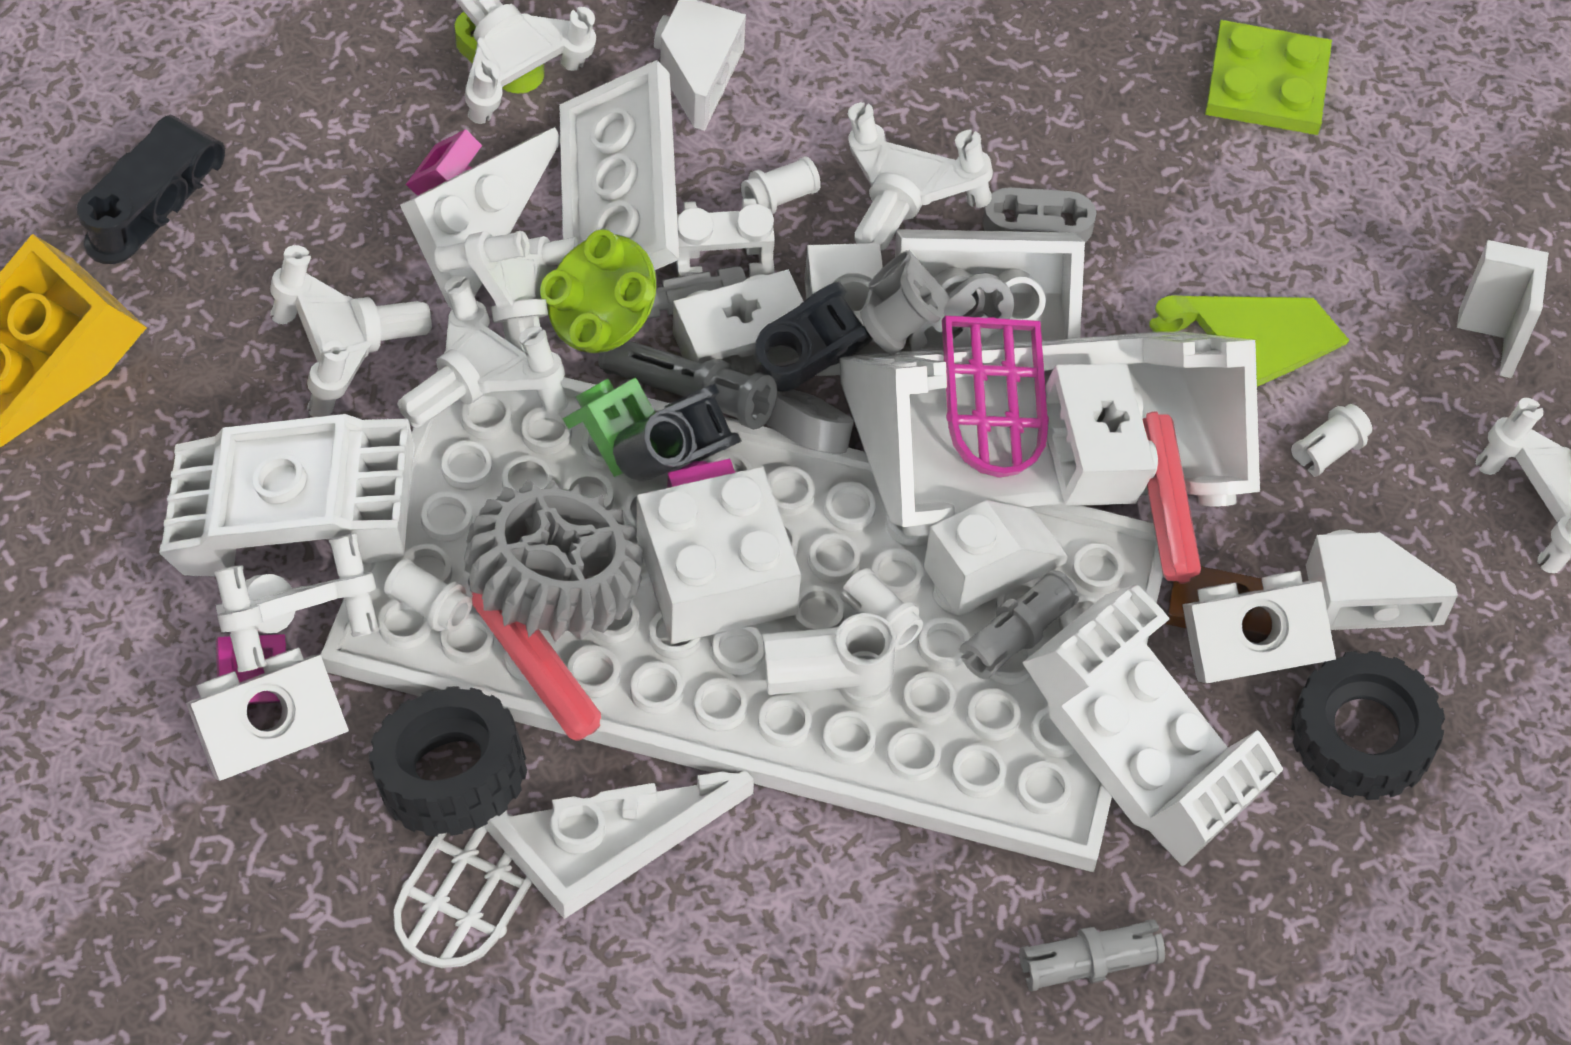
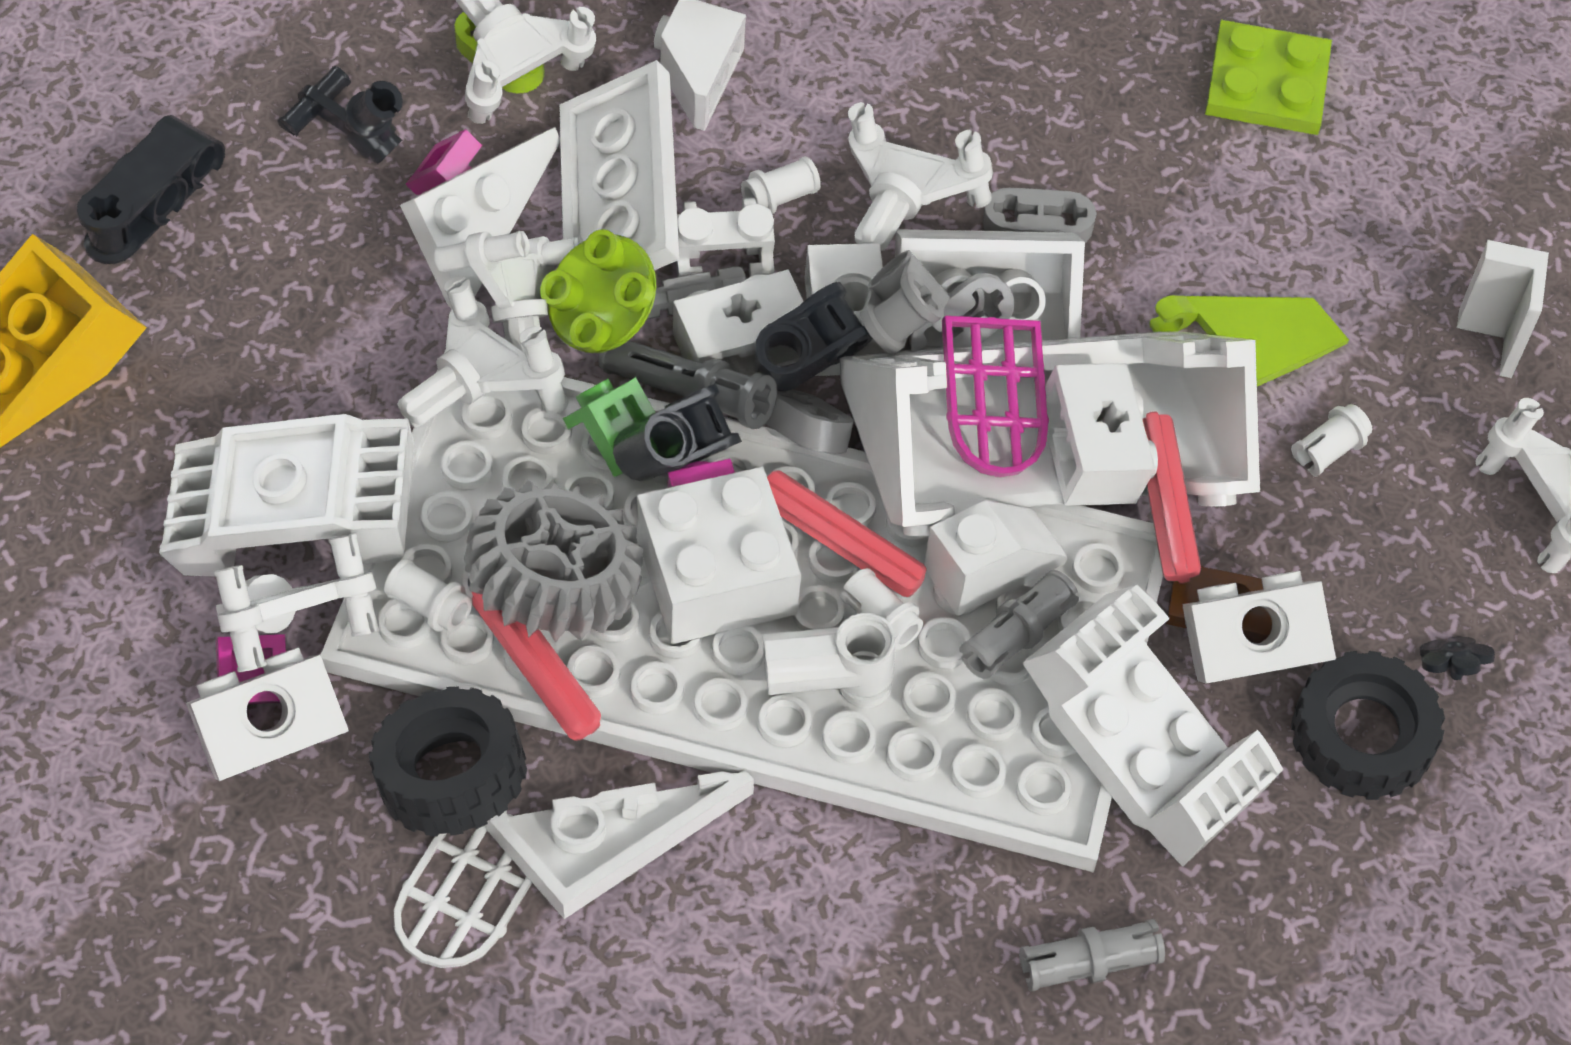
white axle [270,245,432,417] -> none
white slope [1306,530,1458,630] -> none
none -> black pin [278,65,403,165]
none -> coral axle [767,470,927,597]
none -> black plant [1420,636,1495,680]

